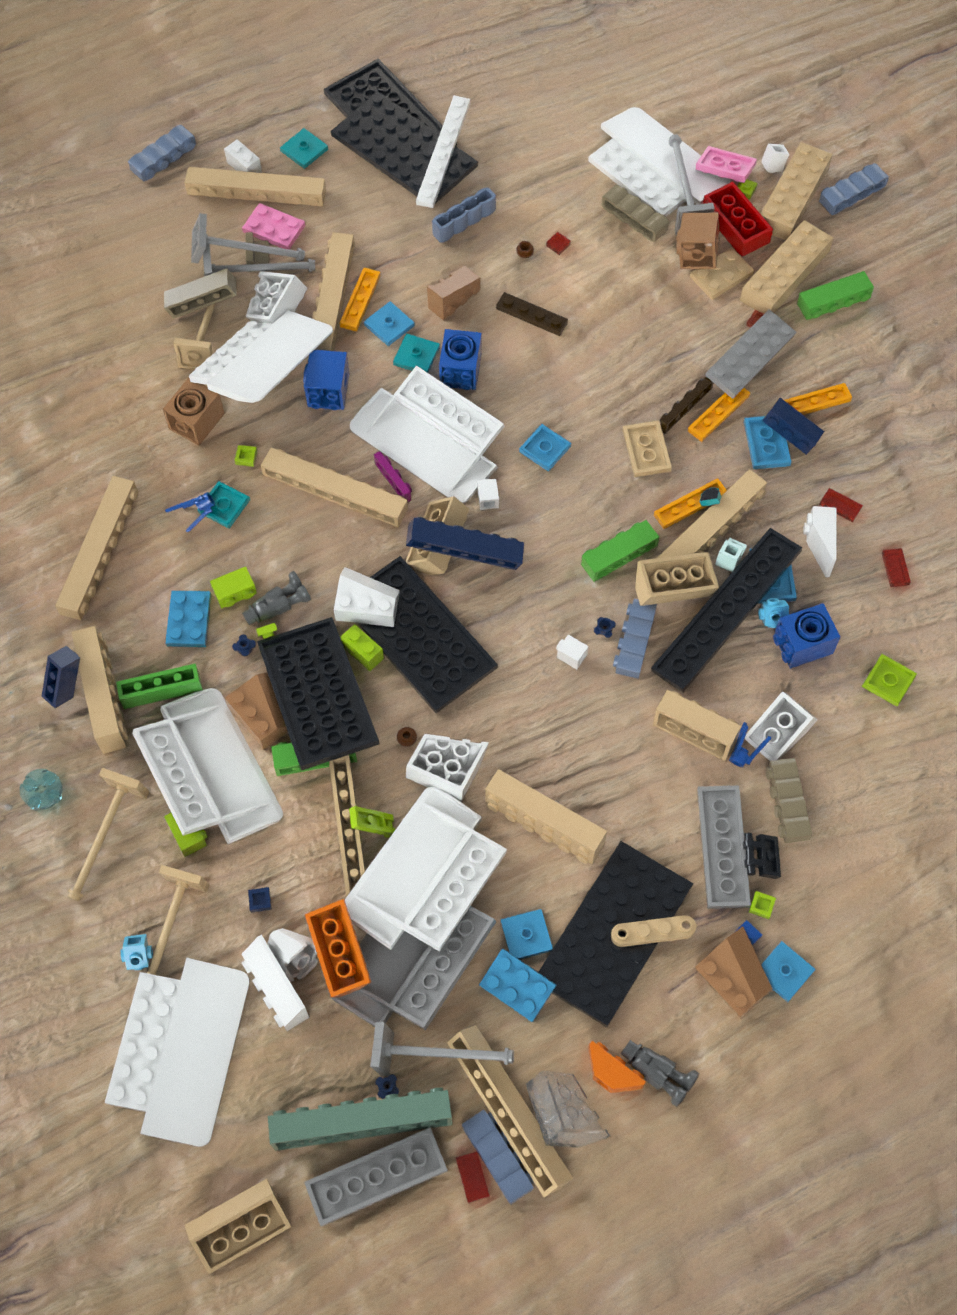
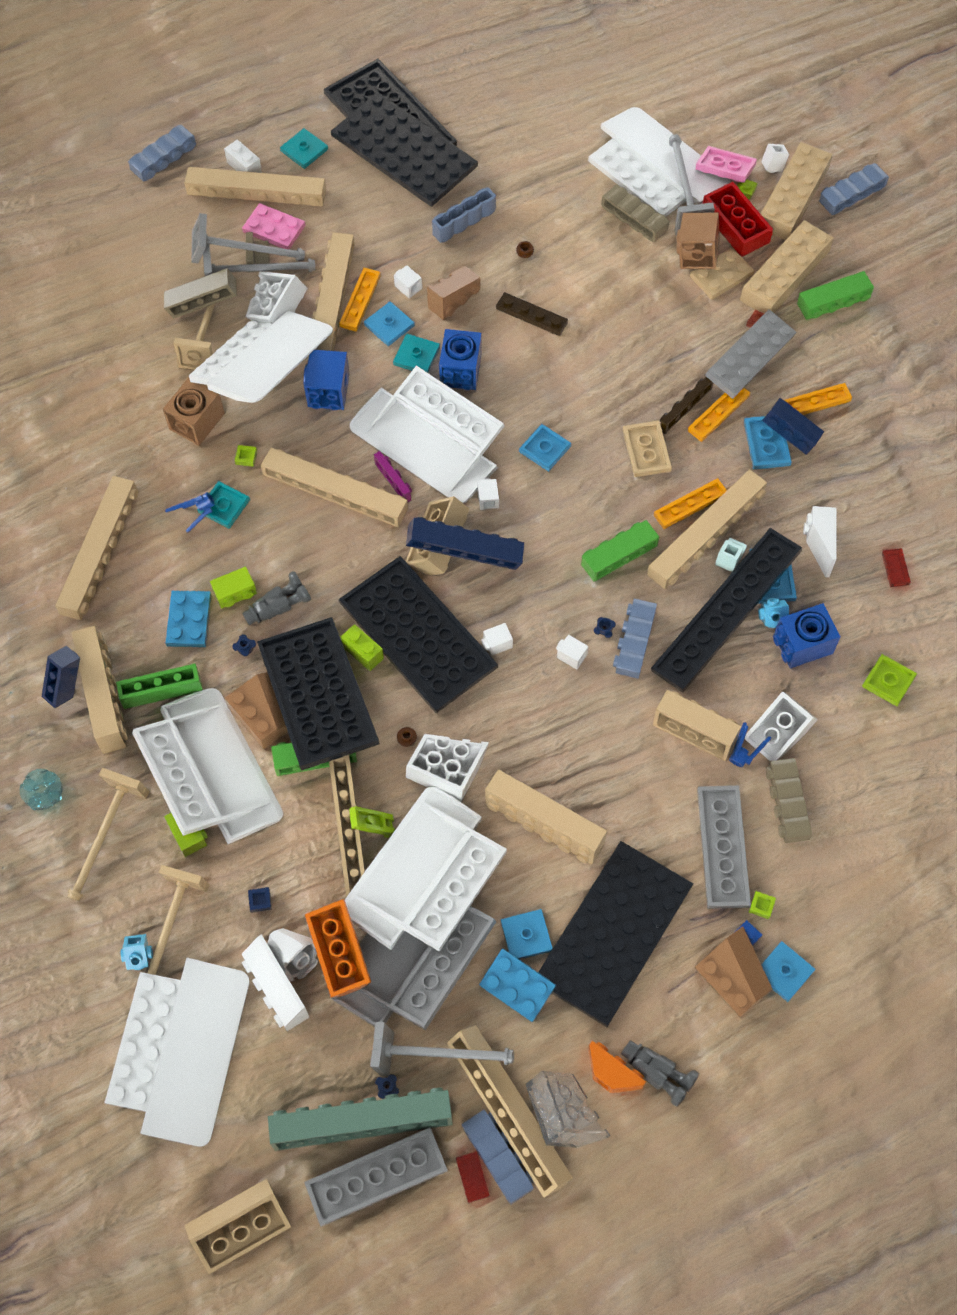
lime plate [256,623,277,639] -> none
white wedge [334,567,400,627] -> none
white plate [416,96,470,208] -> none
clear red tile [546,232,571,255] -> none
tan plate [611,916,696,947] -> none
tan slope [635,552,719,606] -> none
tile [699,488,721,506] -> none
black plate [743,833,781,879] -> none
clear red tile [819,488,863,522] -> none
none -> white brick [394,265,422,299]
none -> white brick [481,623,513,656]

